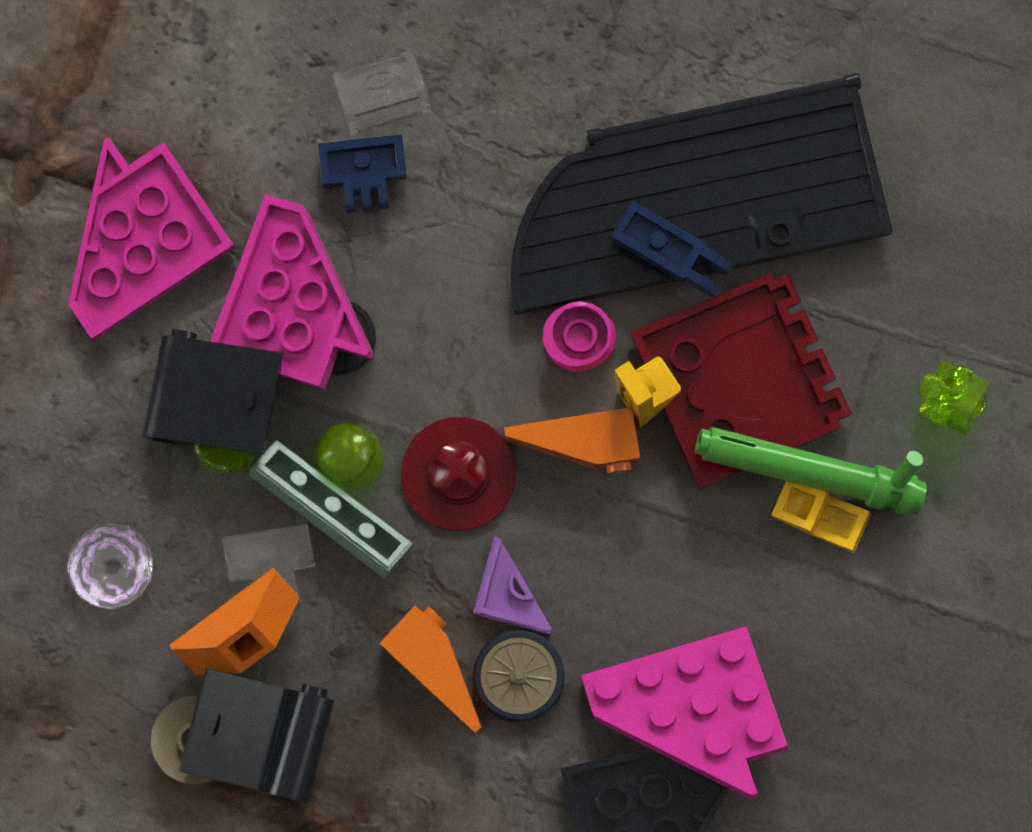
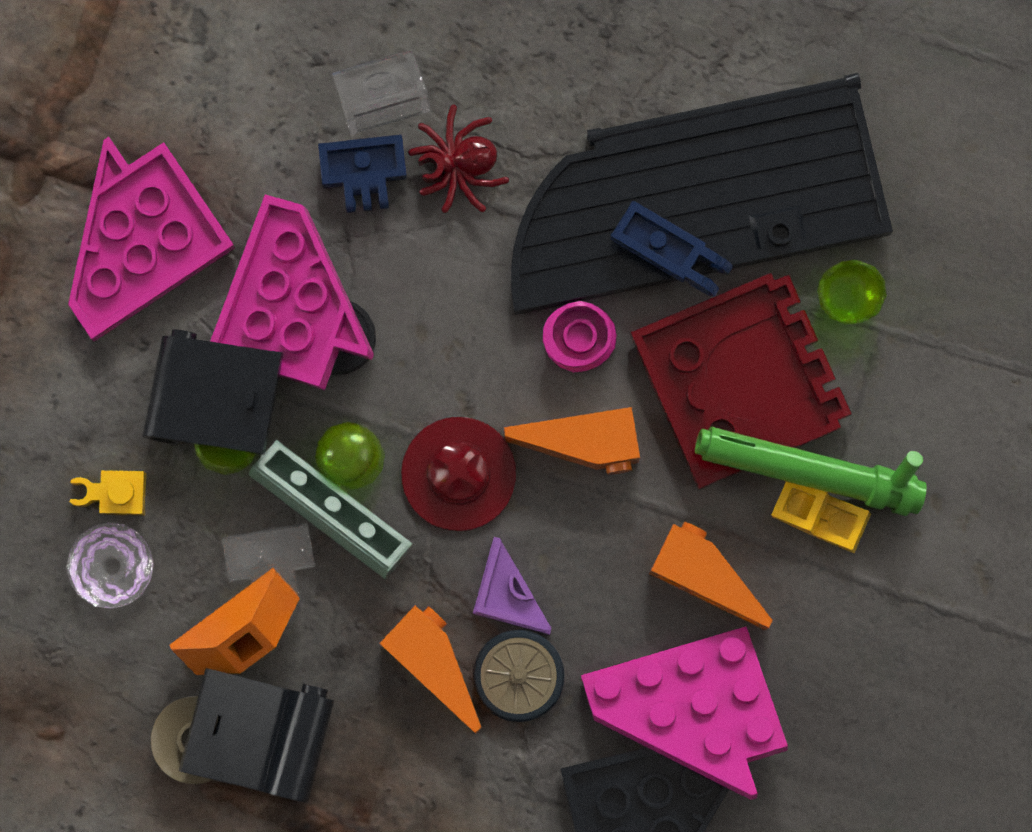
yellow slope [614,357,681,427] -> none
clear neon green brick [918,360,990,436] -> none
none -> yellow plate [70,470,146,516]
none -> dark red animal [408,104,509,213]
none -> orange slope [649,522,773,630]
none -> clear neon green hair [817,260,887,325]

